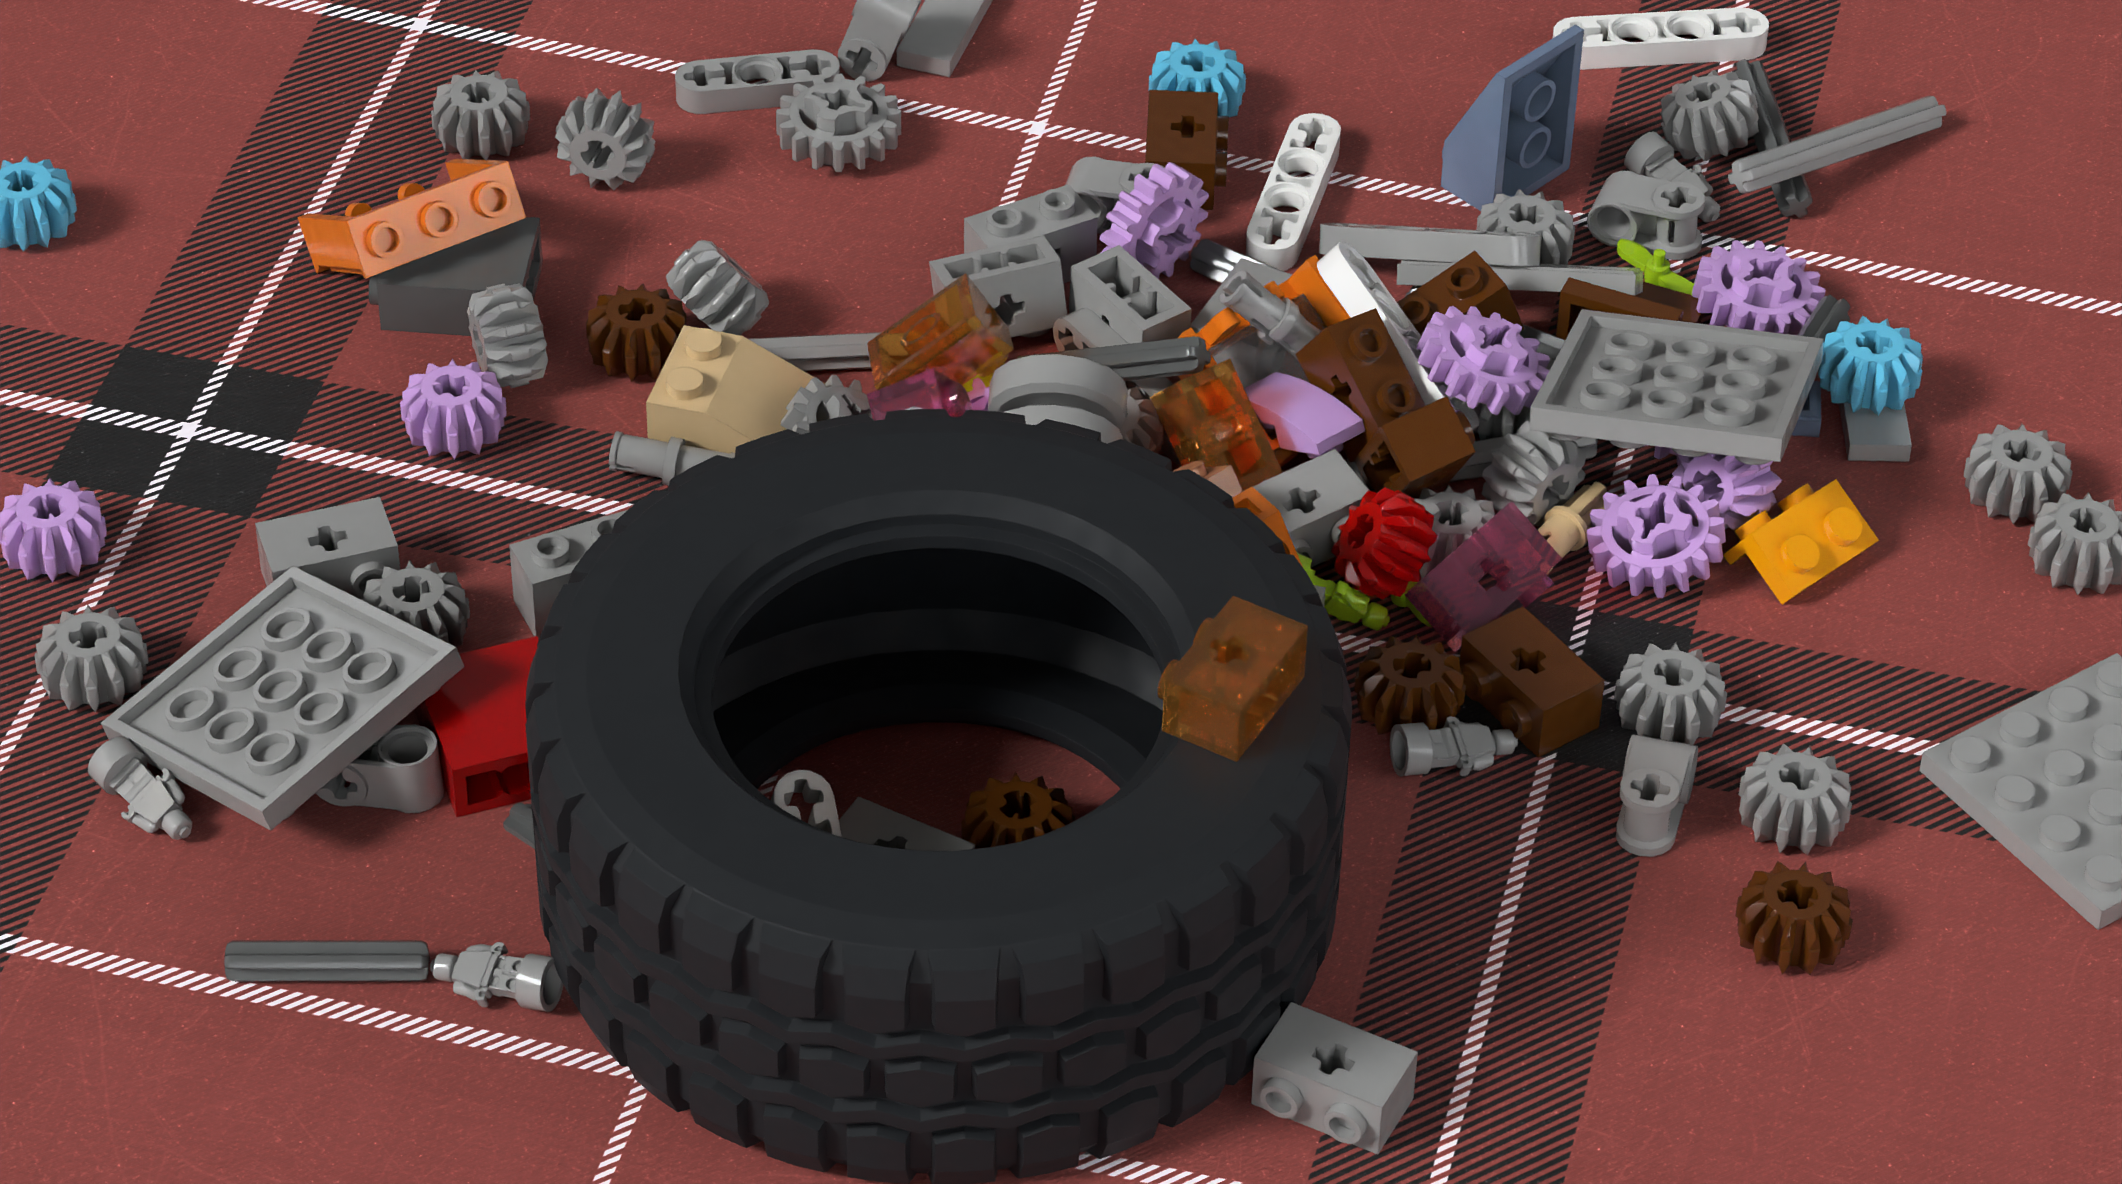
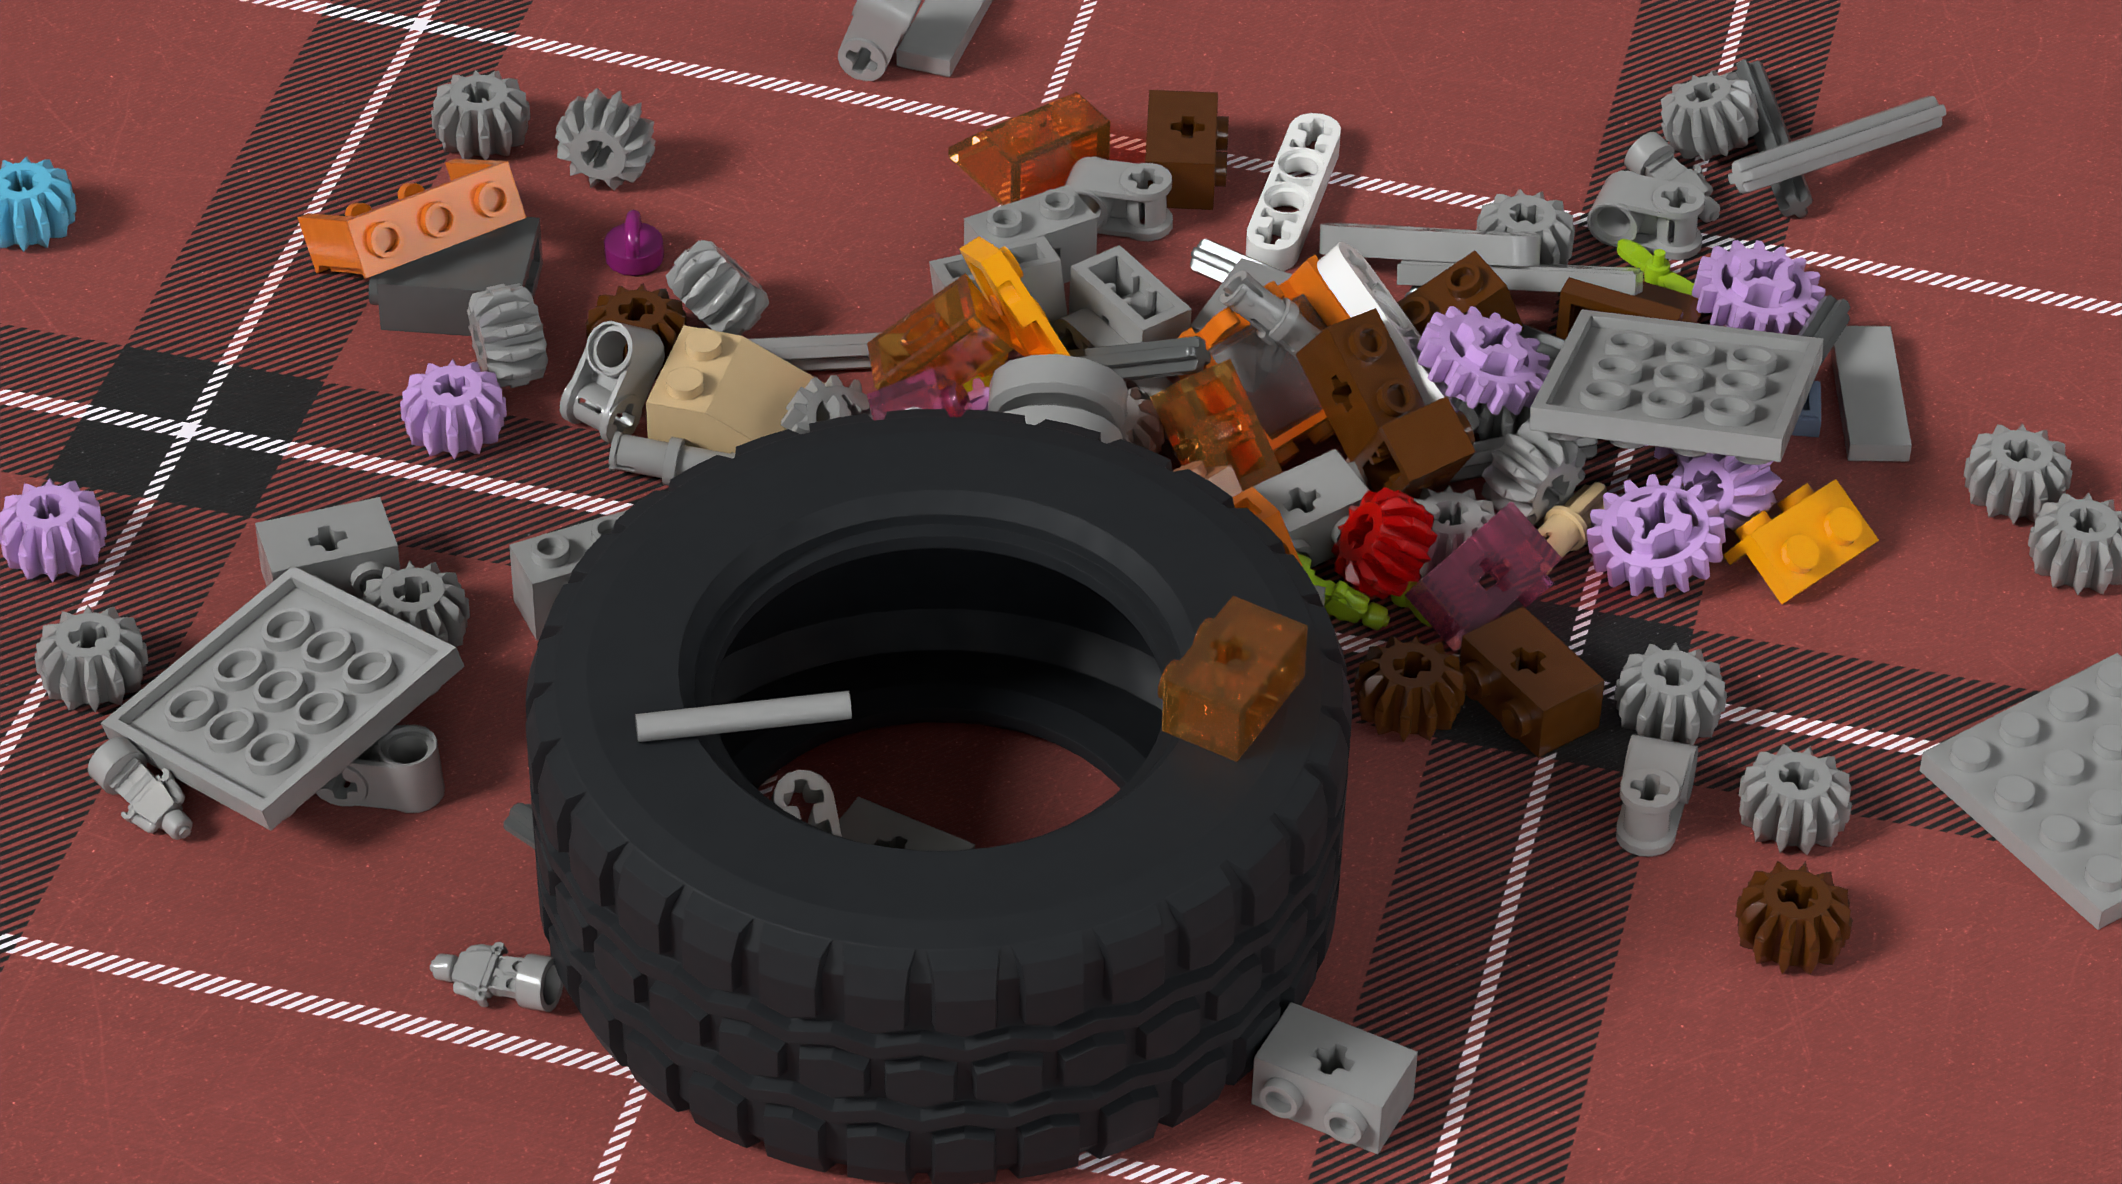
dark grey axle [224,940,430,982] -> none
red brick [415,636,539,818] -> none
light grey beam [675,49,840,114] -> none
light grey gear [776,73,901,172] -> none
reddish brown gear [961,771,1076,849] -> none
lavender gear [1099,162,1209,279] -> none
medium azure gear [1148,38,1246,117] -> none
lavender slope [1238,372,1365,459] -> none
light grey piece [1390,716,1518,777] -> none
sand blue slope [1441,25,1584,211] -> none
white beam [1552,7,1769,70] -> none
medium azure gear [1818,316,1923,416] -> none
none -> light grey piece [560,321,665,444]
none -> magenta tile [604,209,664,276]
none -> light grey bar [635,691,852,742]
none -> clear orange slope [948,92,1111,206]
none -> light orange wing [959,236,1070,357]

